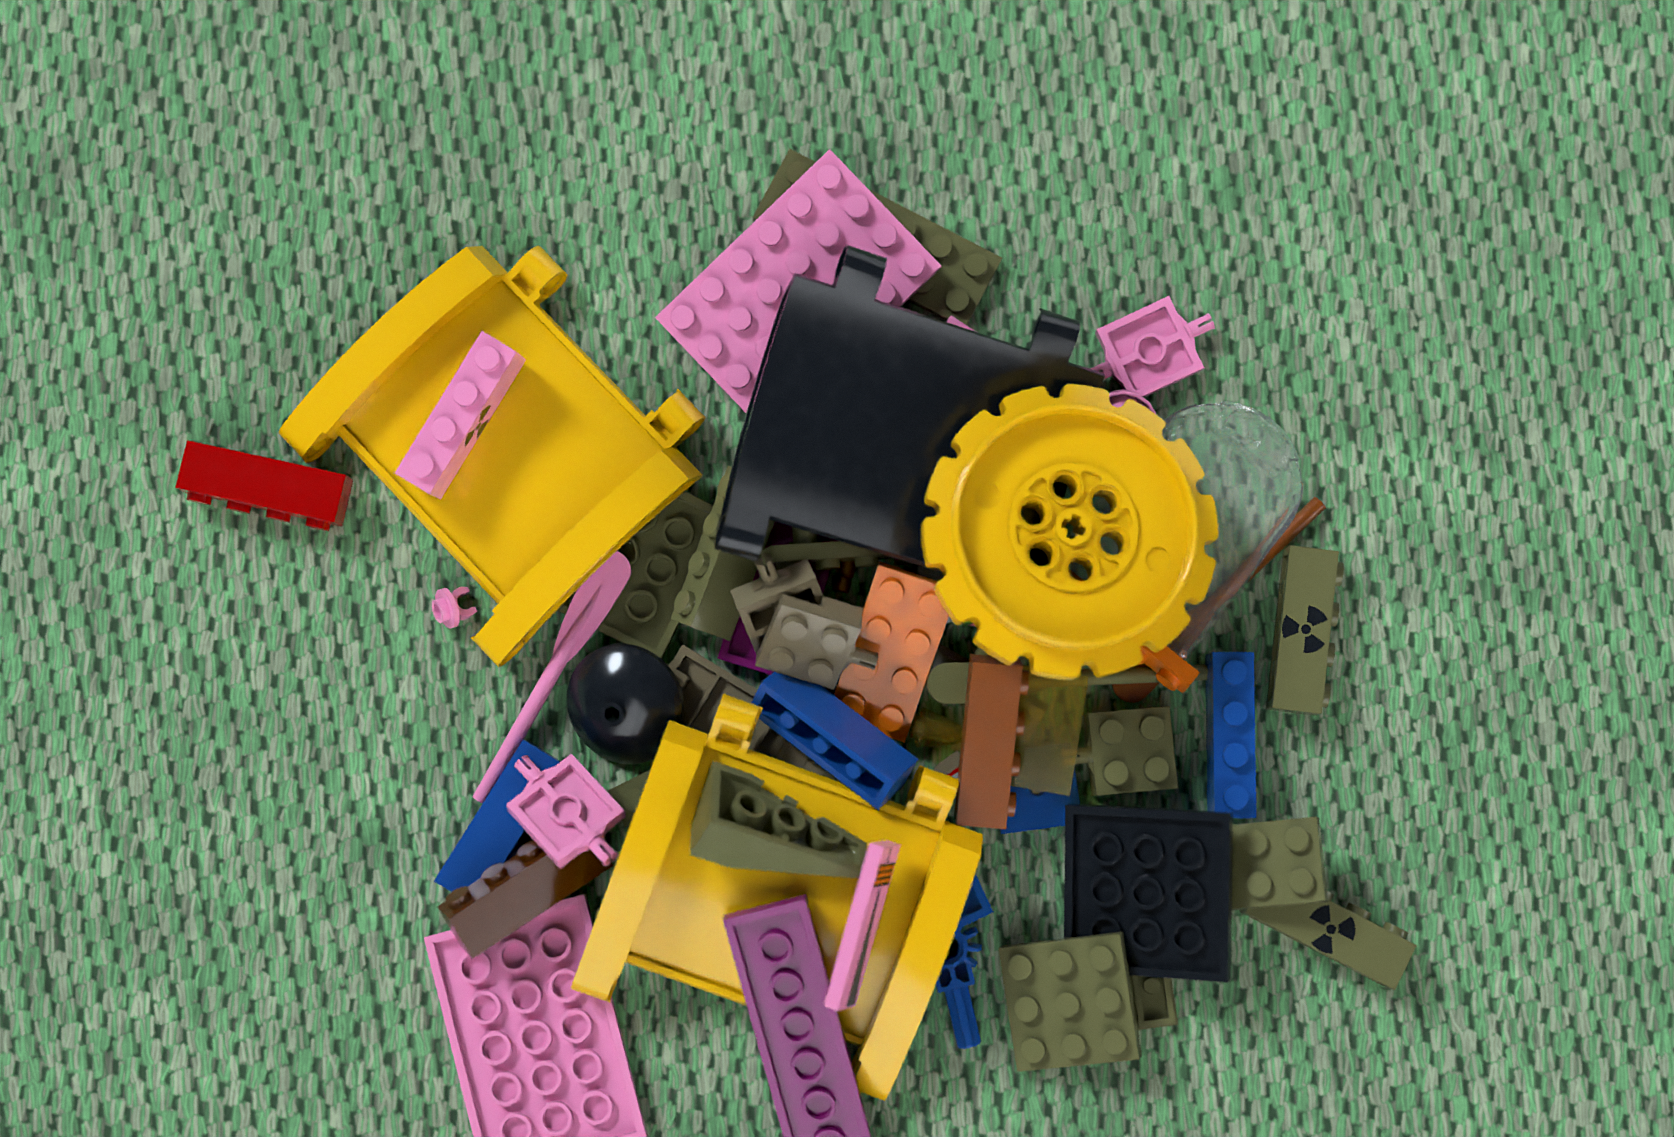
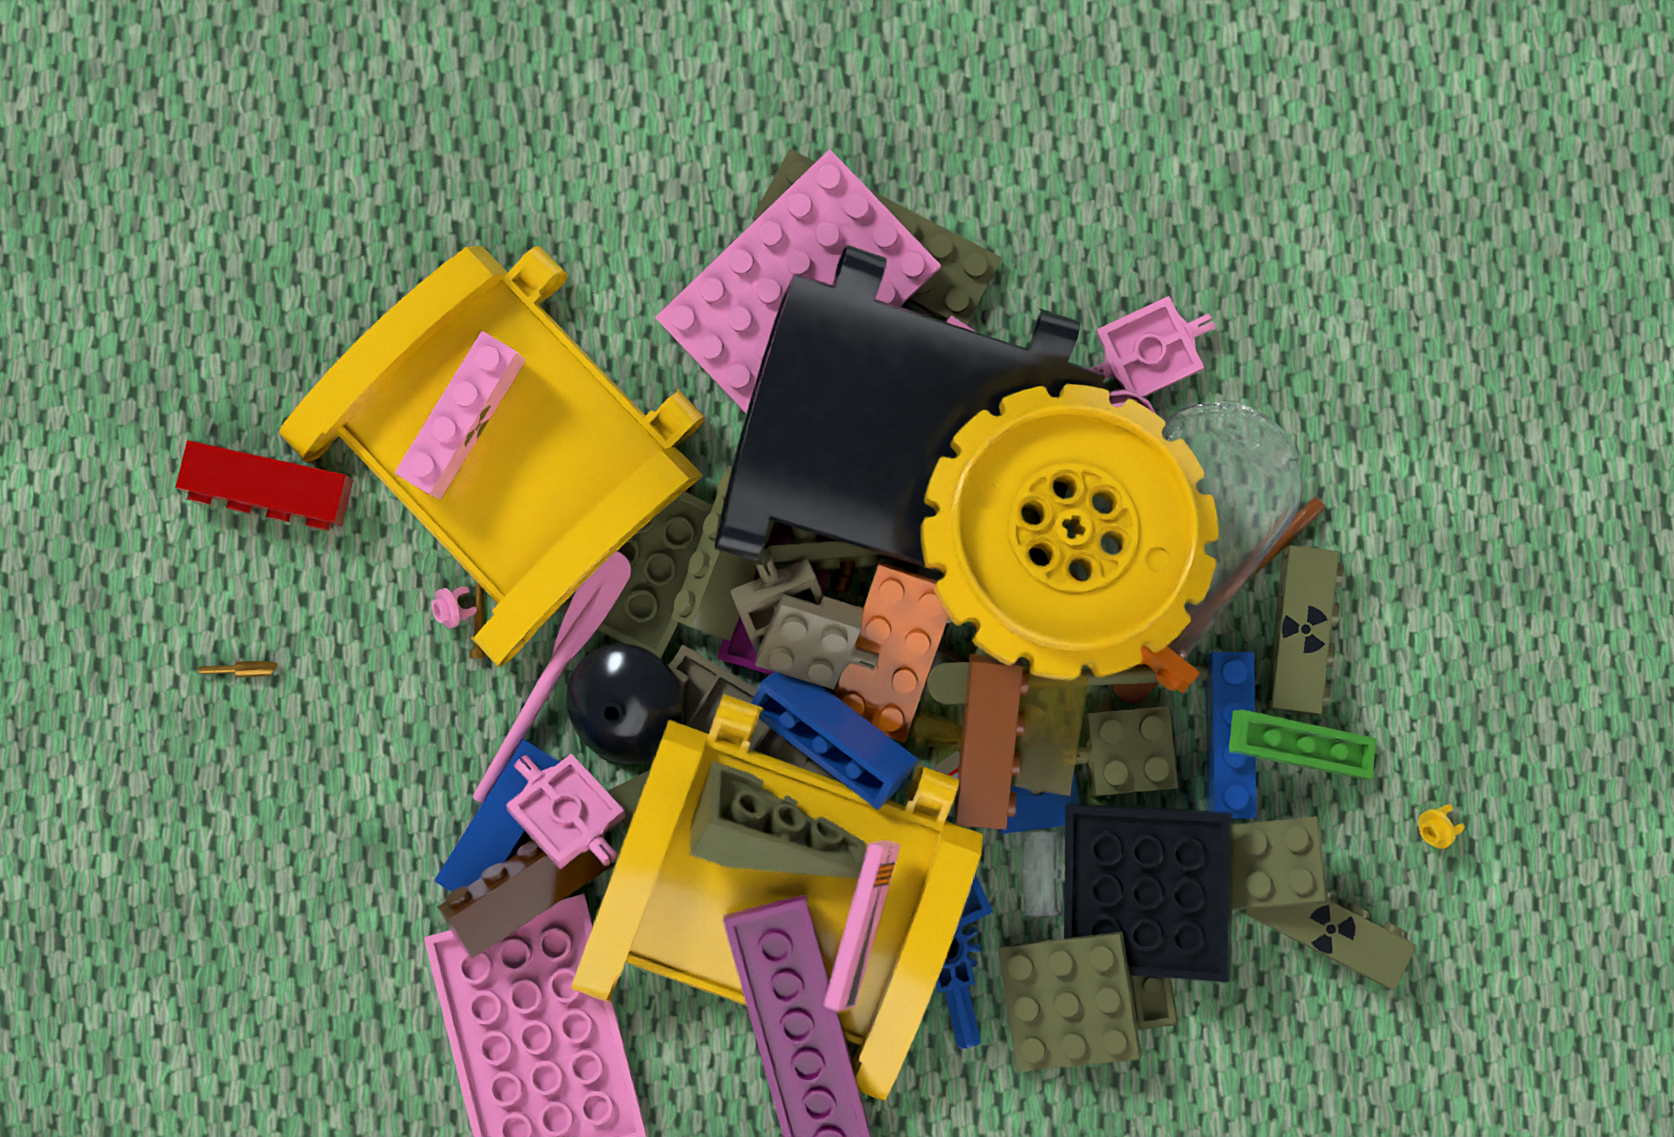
none -> pearl gold piece [199,661,278,677]
none -> pearl gold piece [469,582,486,659]
none -> clear pin [1021,832,1063,916]
none -> bright green plate [1229,710,1376,779]
none -> yellow plate [1418,804,1465,849]

